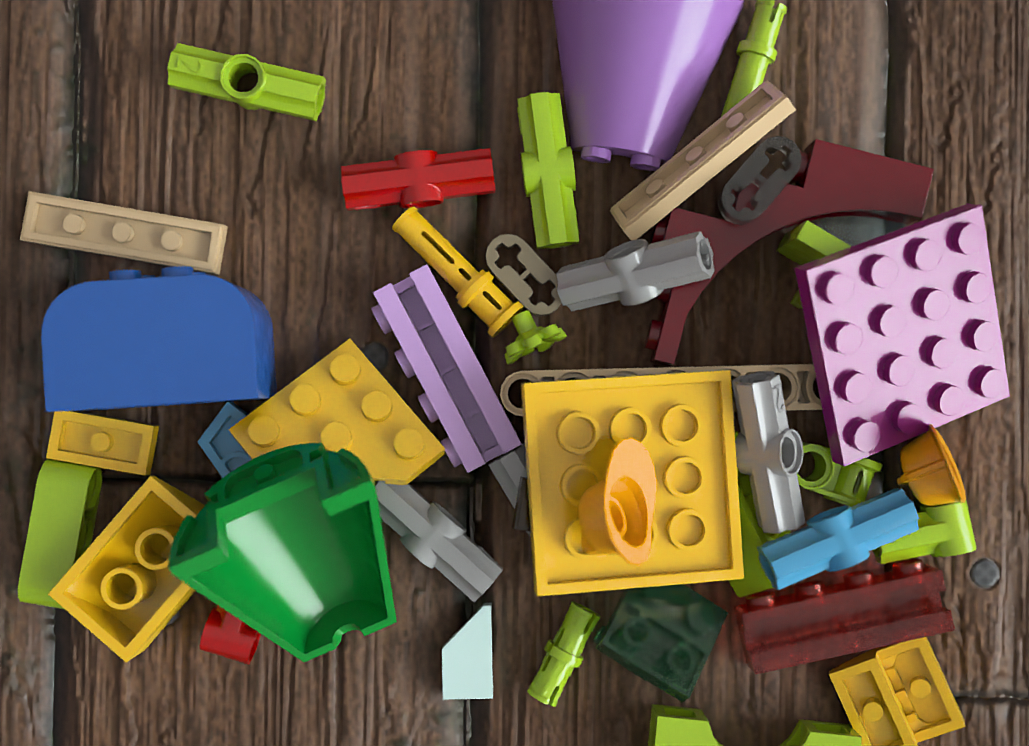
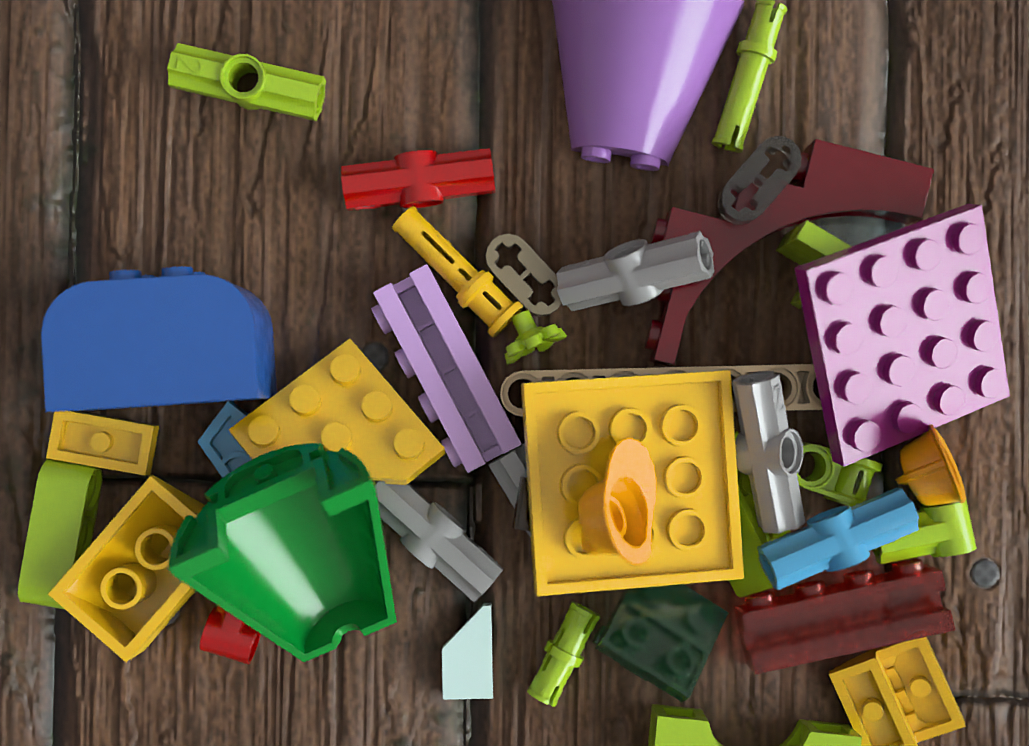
tan tile [20,191,228,275] -> none
lime piece [517,92,579,249] -> none
tan tile [609,80,796,241] -> none

